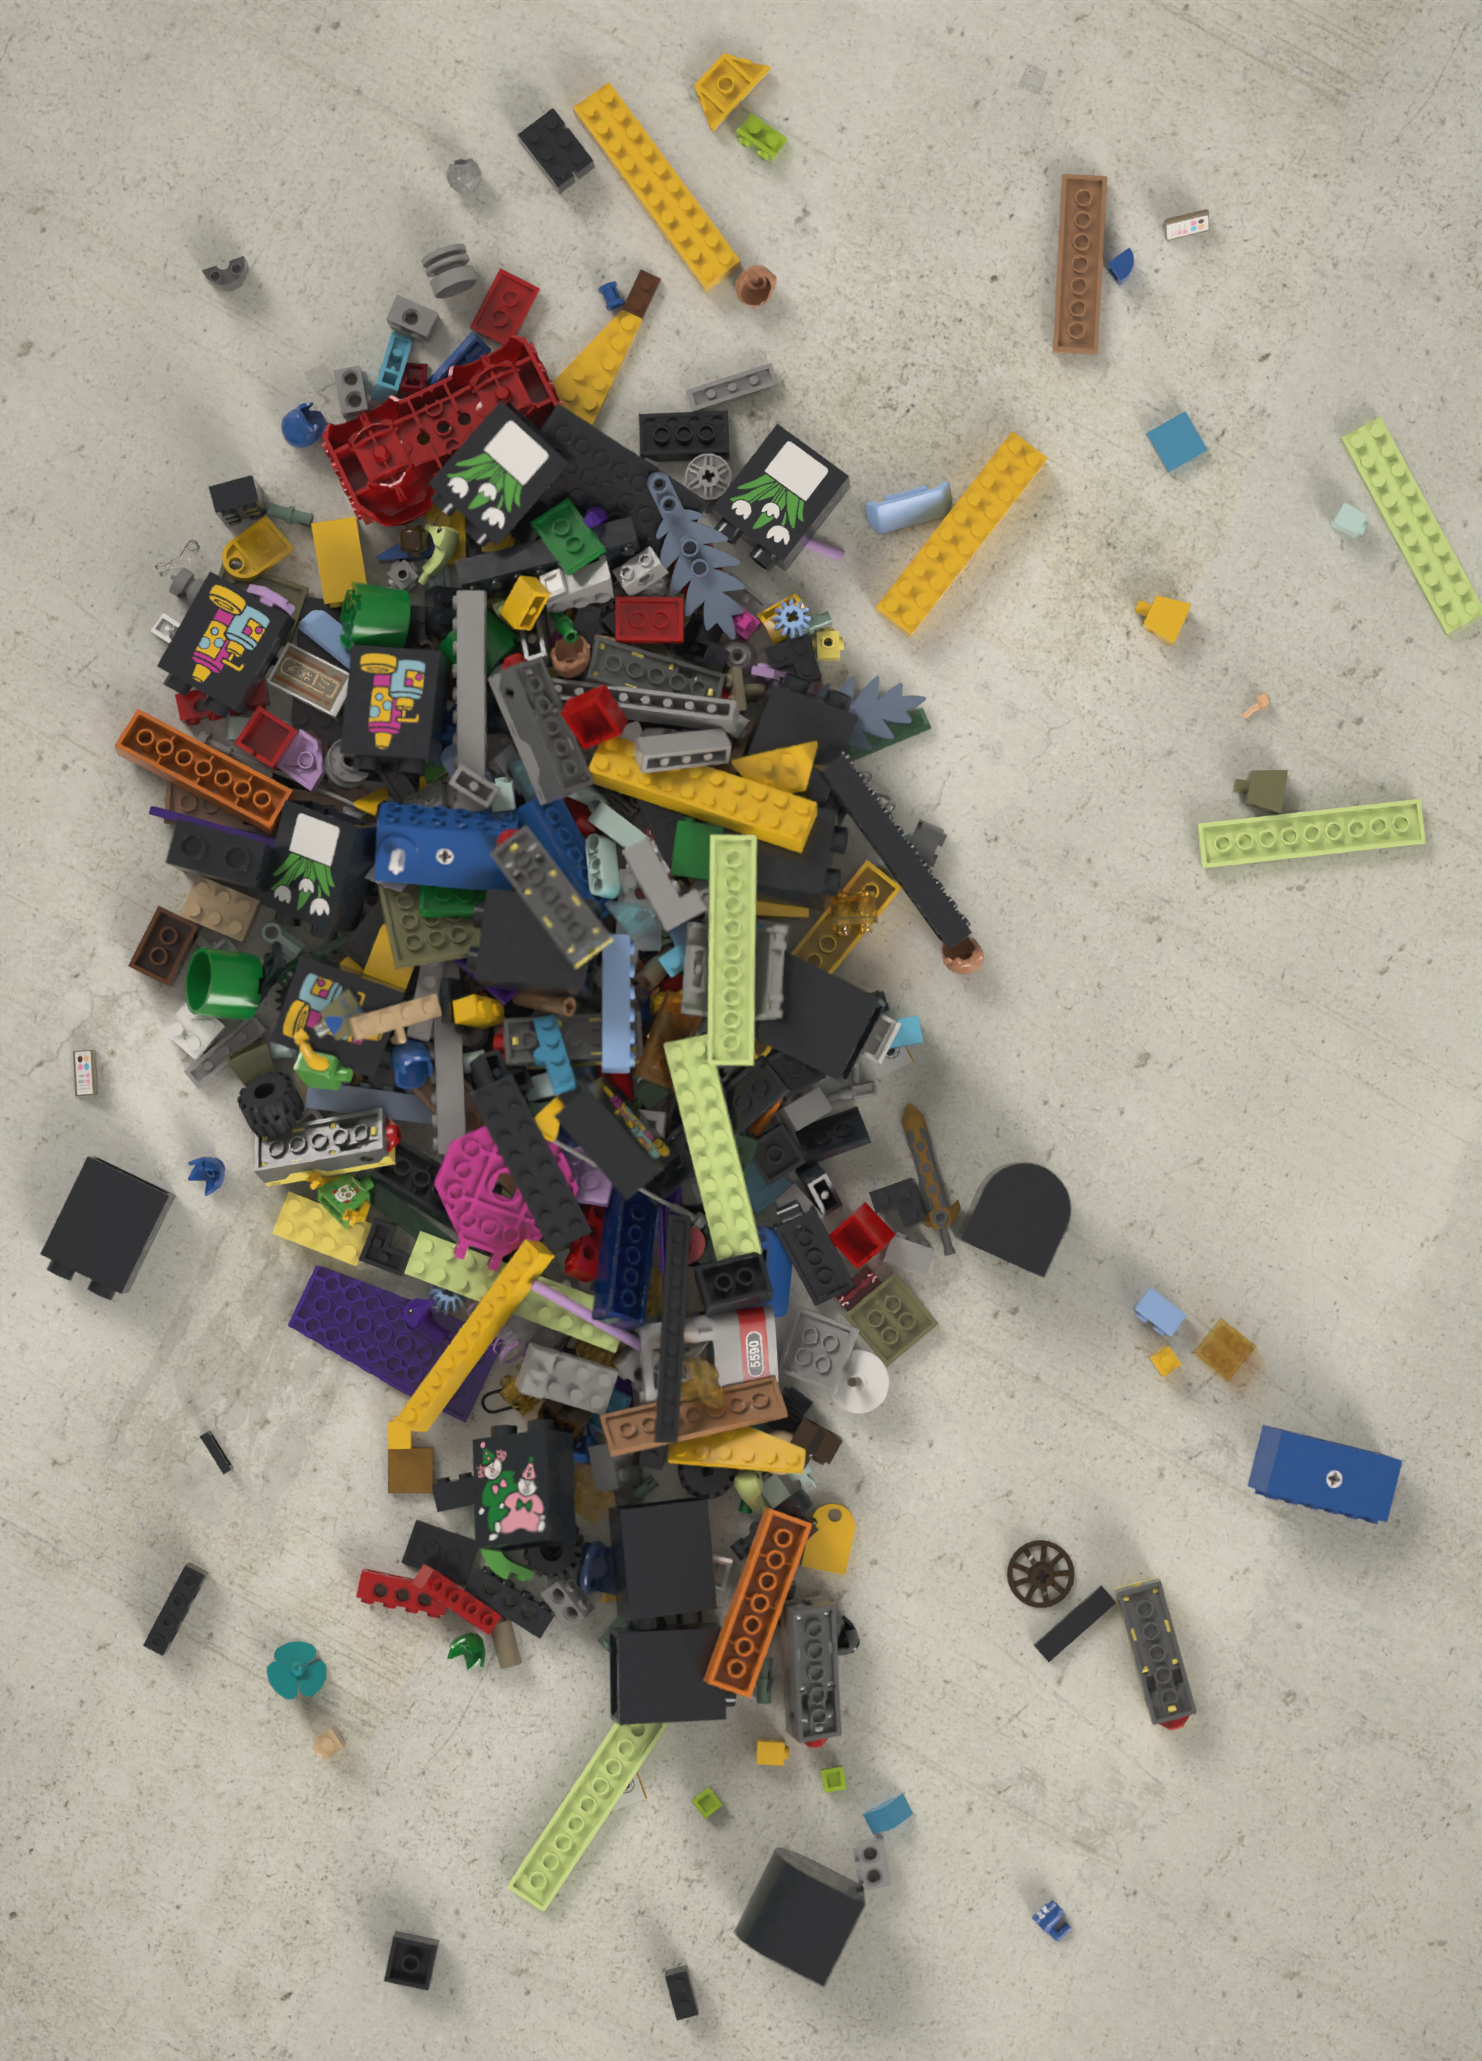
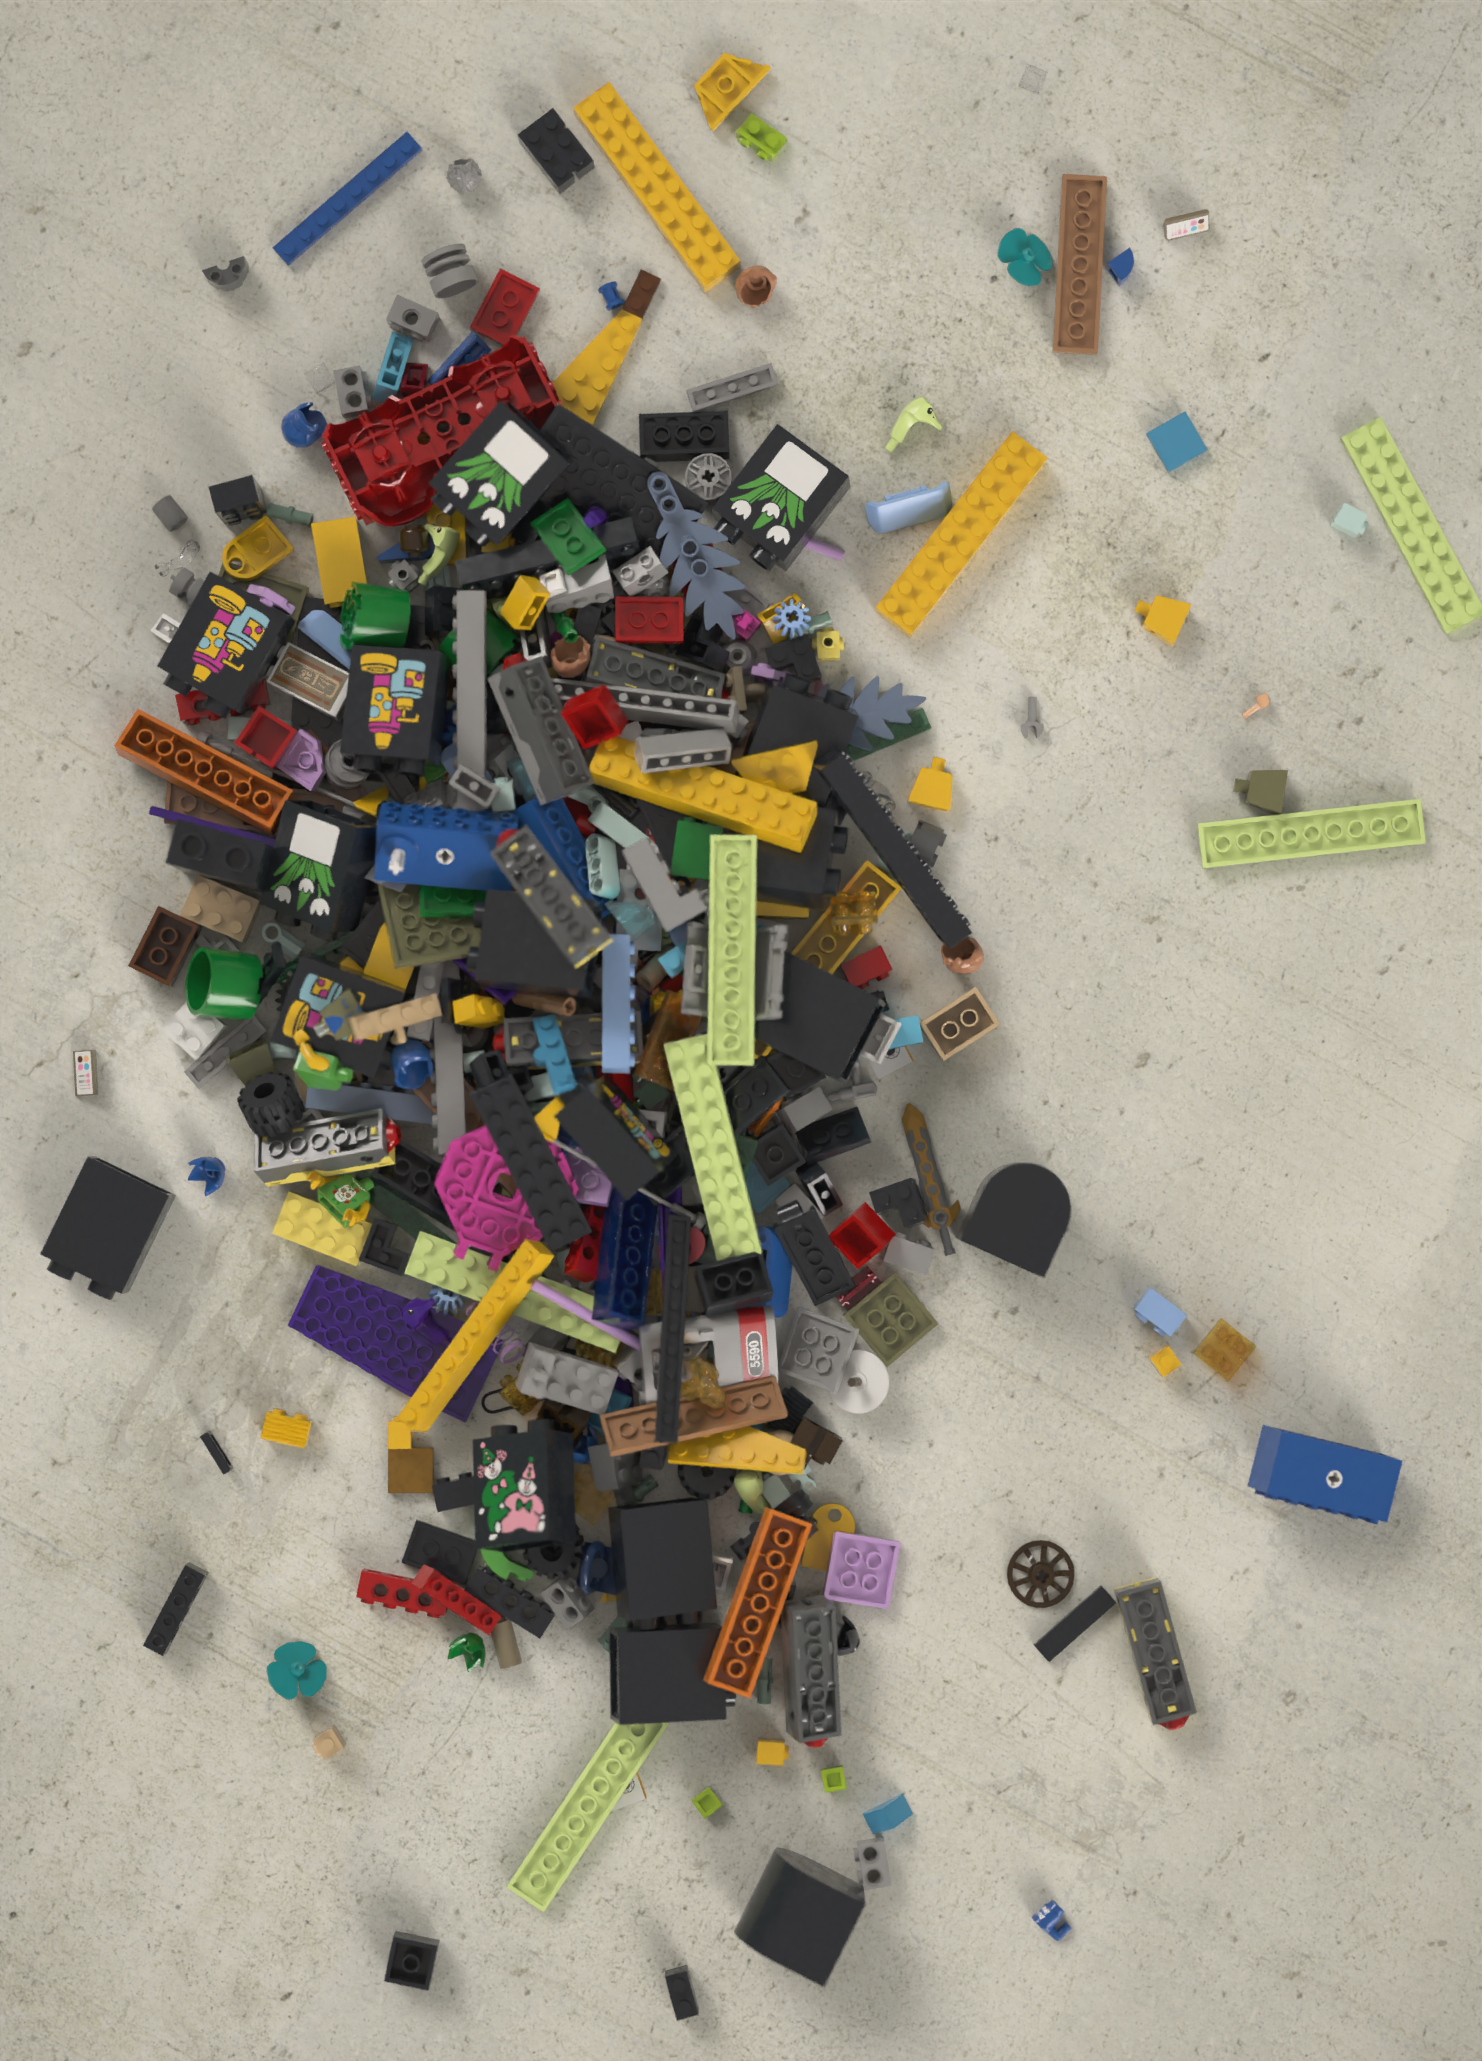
none -> light grey piece [152,495,188,532]
none -> yellow brick [261,1408,312,1448]
none -> blue plate [273,132,422,266]
none -> lavender plate [822,1531,901,1609]
none -> red brick [840,945,893,989]
none -> yellowish green animal [885,396,943,453]
none -> yellow torso [907,757,952,812]
none -> tan brick [920,987,1000,1062]
none -> teal piece [997,228,1053,286]
none -> light grey bar [1021,697,1044,739]

